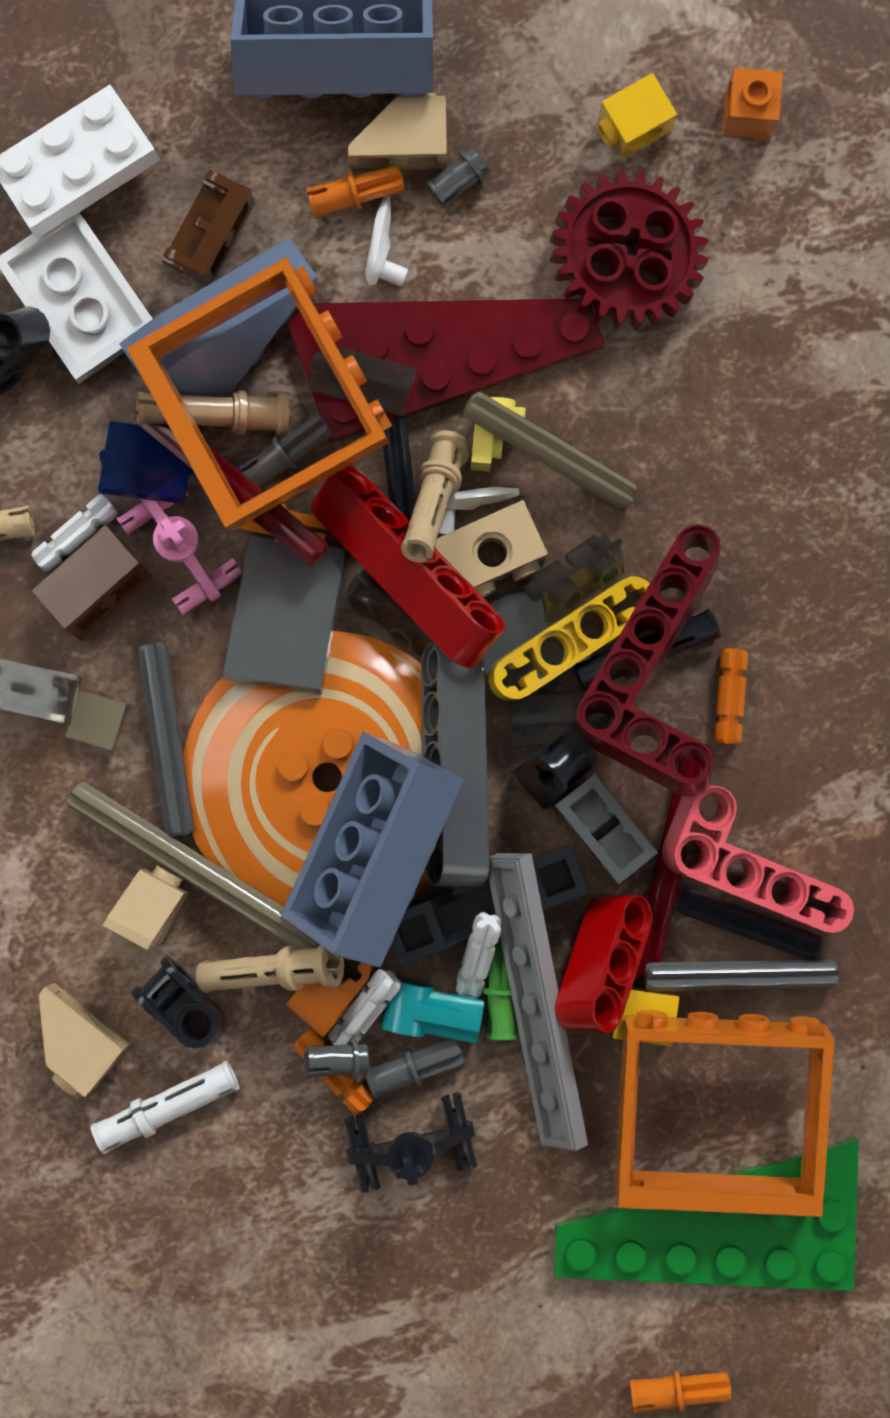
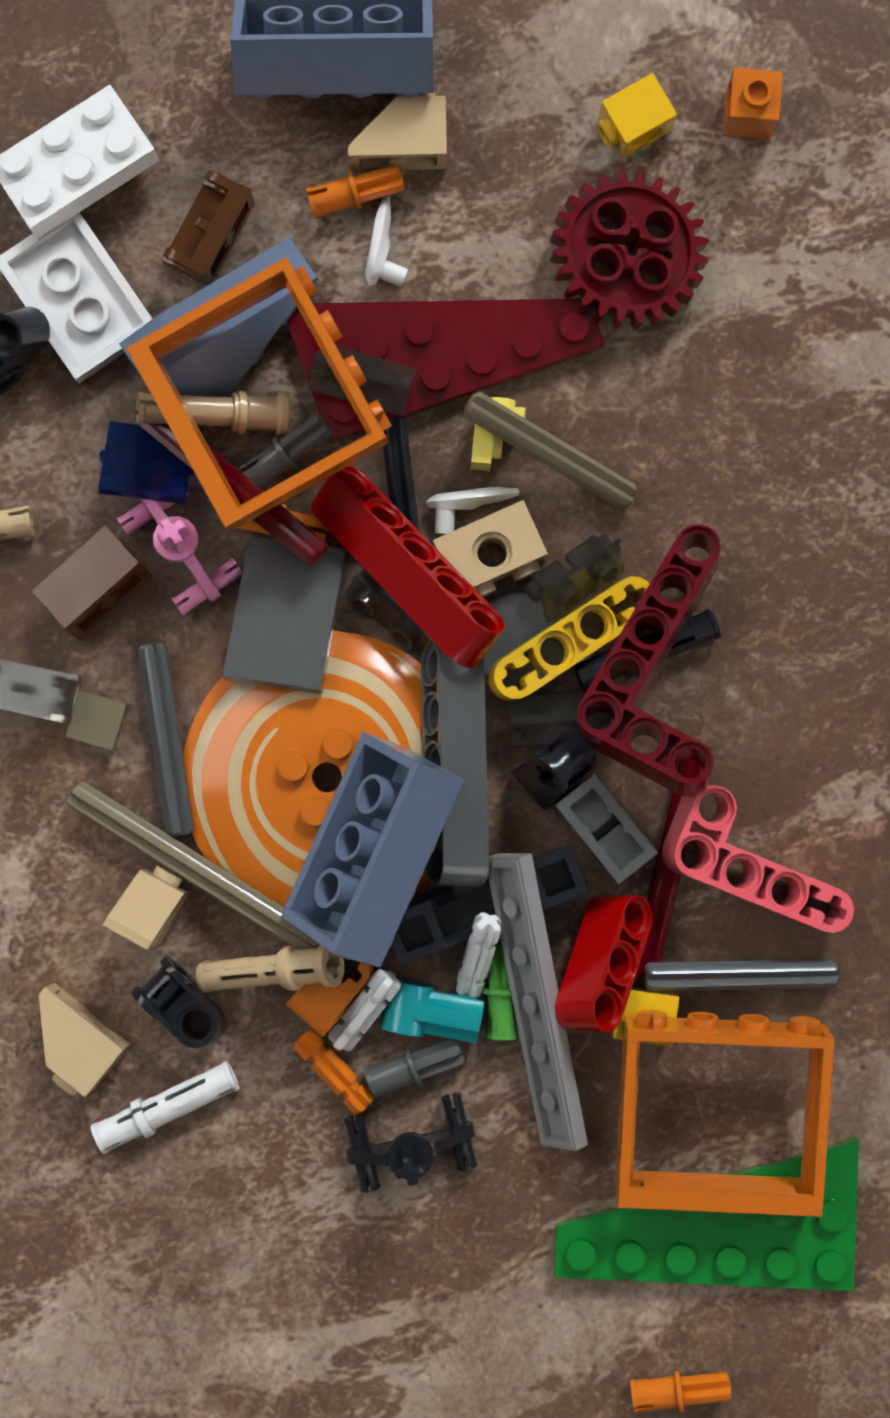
white axle [31,494,118,573] -> none
dark grey pin [304,1040,369,1080] -> none
tan pin [401,430,471,563] -> none
dark grey pin [426,148,490,209] -> none
black axle [678,889,822,960] -> none
orange axle [714,648,748,745] -> none

